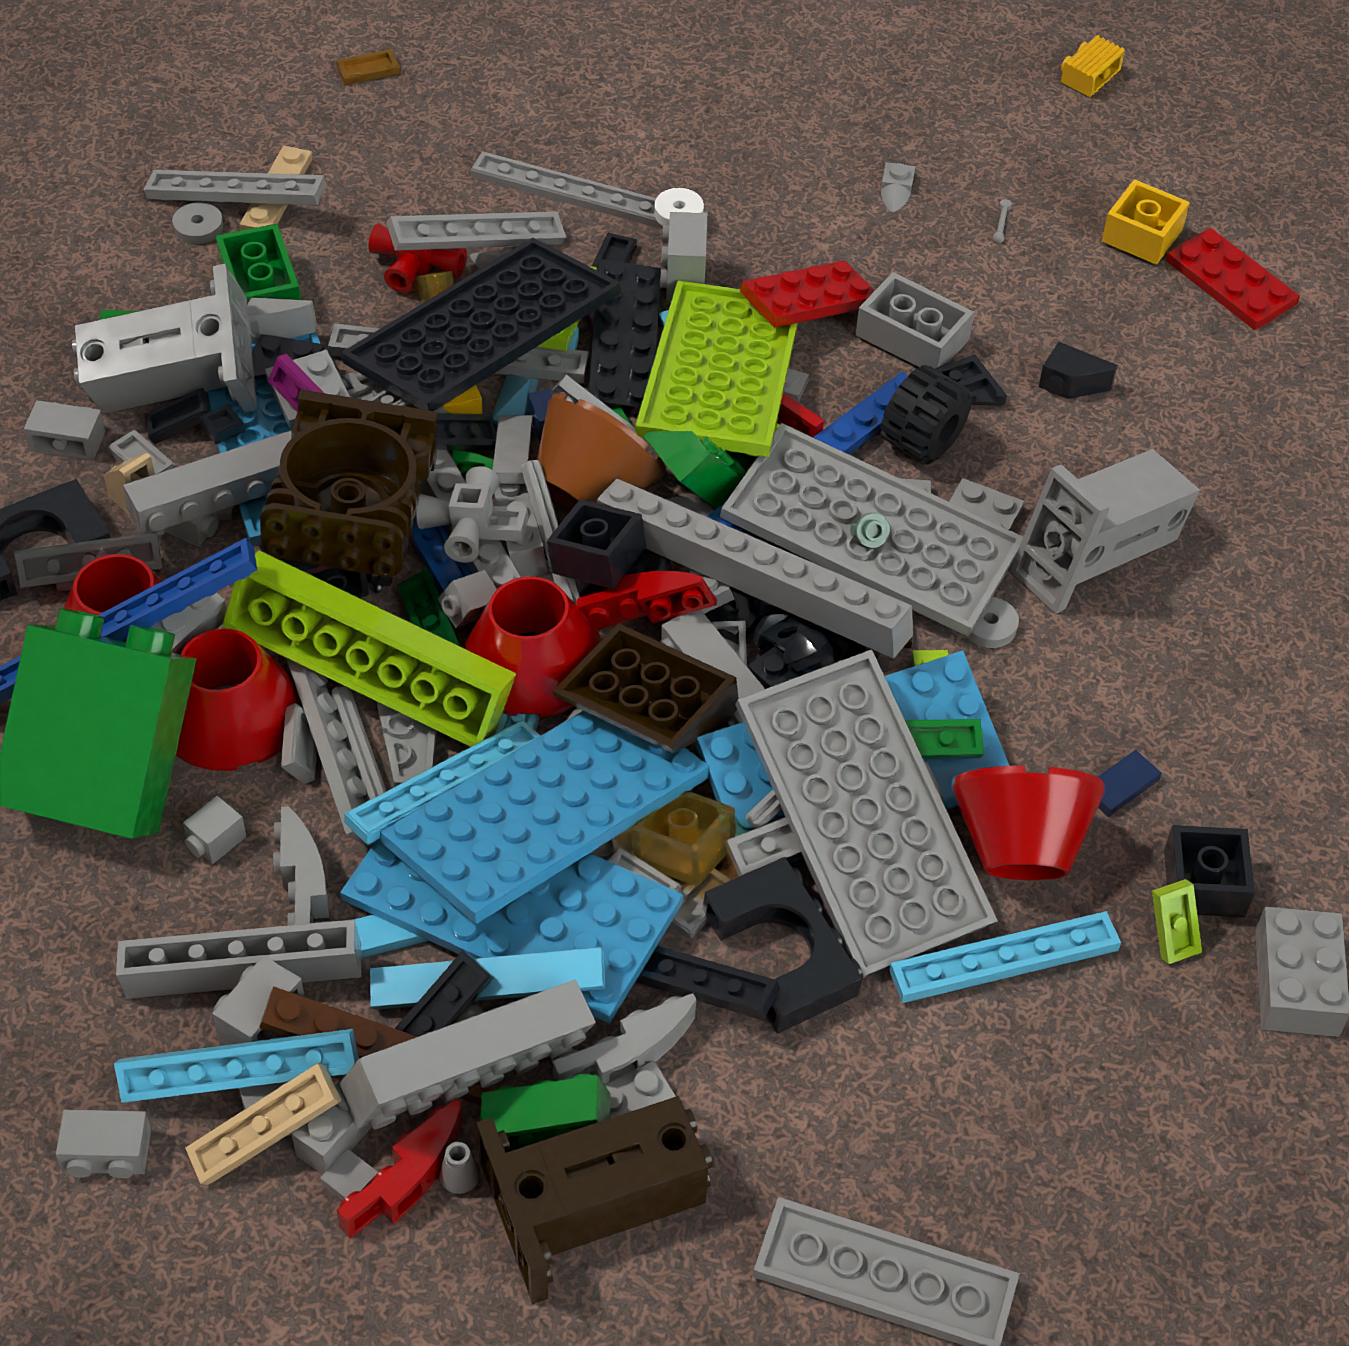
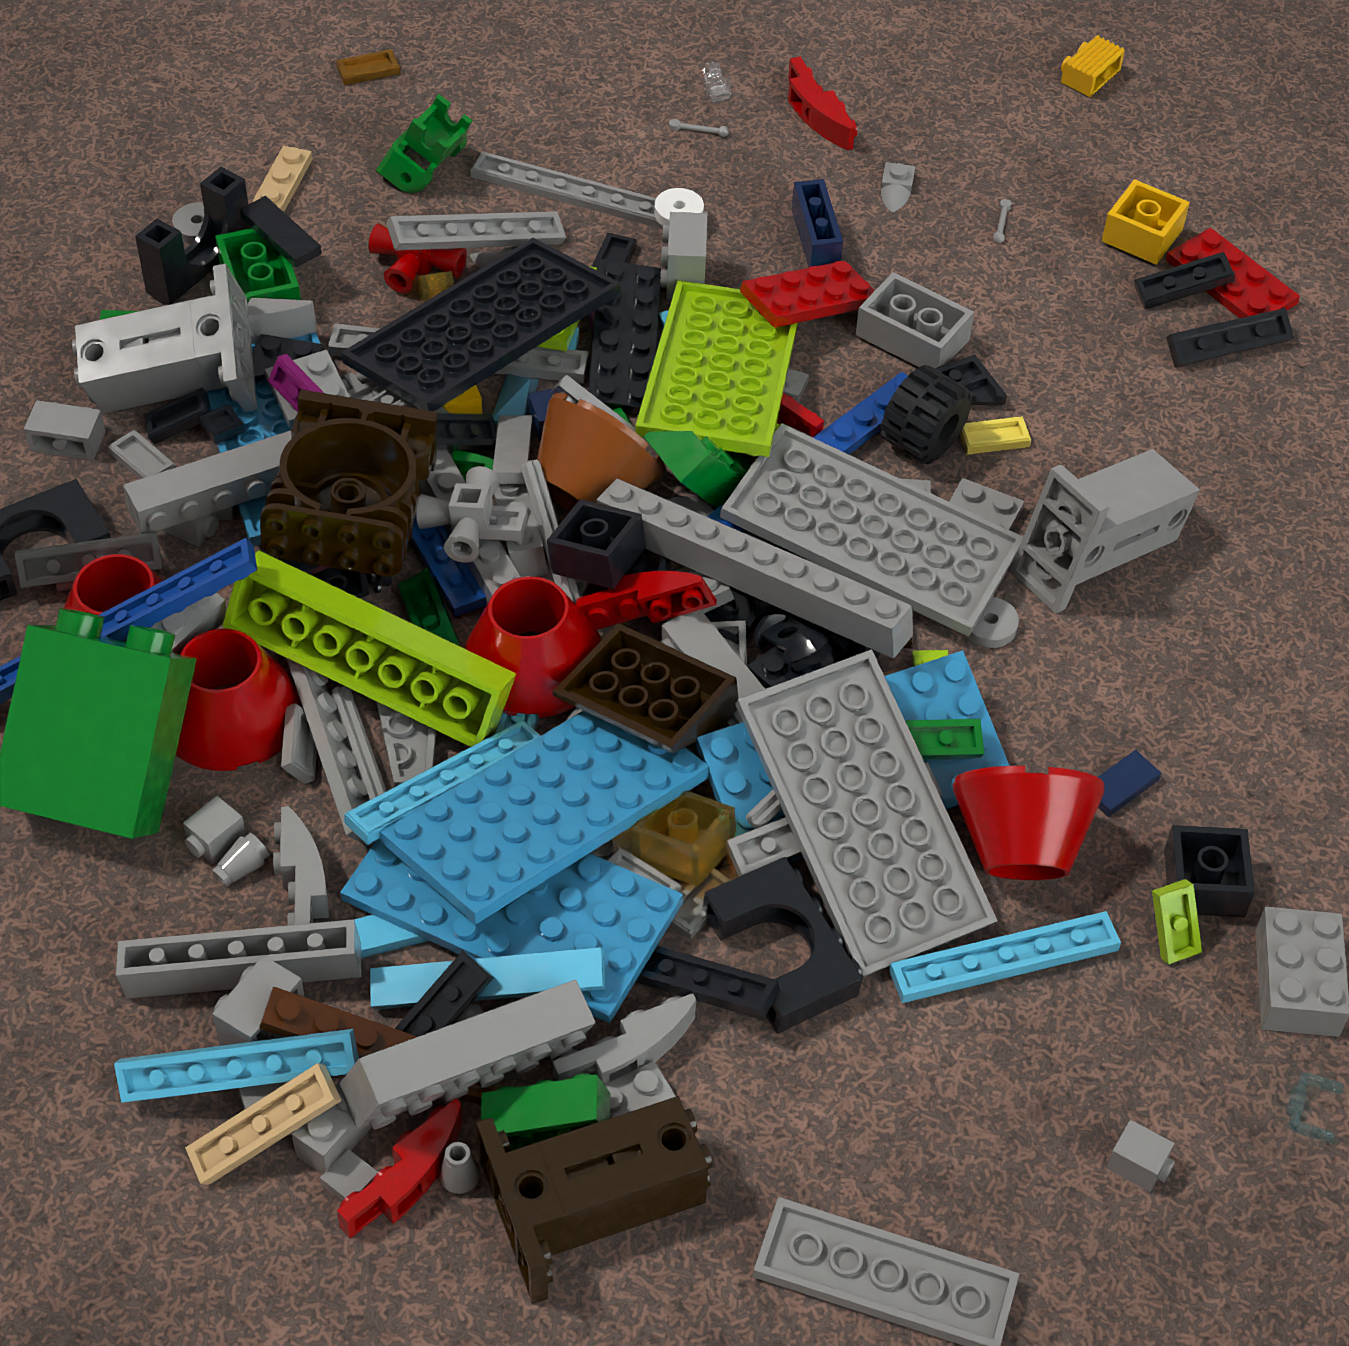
light grey brick [56,1110,151,1178] -> none
tan slope [103,453,155,515] -> none
light grey plate [143,170,327,205] -> none
light grey brick [438,570,497,628] -> none
sand green plate [850,513,890,548] -> none
black slope [1039,342,1118,399] -> none
none -> black arch [135,167,252,305]
none -> light grey cone [212,832,270,887]
none -> black tile [240,196,322,268]
none -> green piece [375,94,473,194]
none -> light grey hinge [669,119,729,138]
none -> clear piece [703,62,733,103]
none -> red slope [788,56,857,150]
none -> dark blue brick [792,179,843,268]
none -> light yellow tile [960,416,1031,455]
none -> light grey brick [1106,1120,1175,1192]
none -> black tile [1134,252,1235,309]
none -> black plate [1166,308,1294,367]
none -> clear light blue piece [1287,1072,1344,1143]

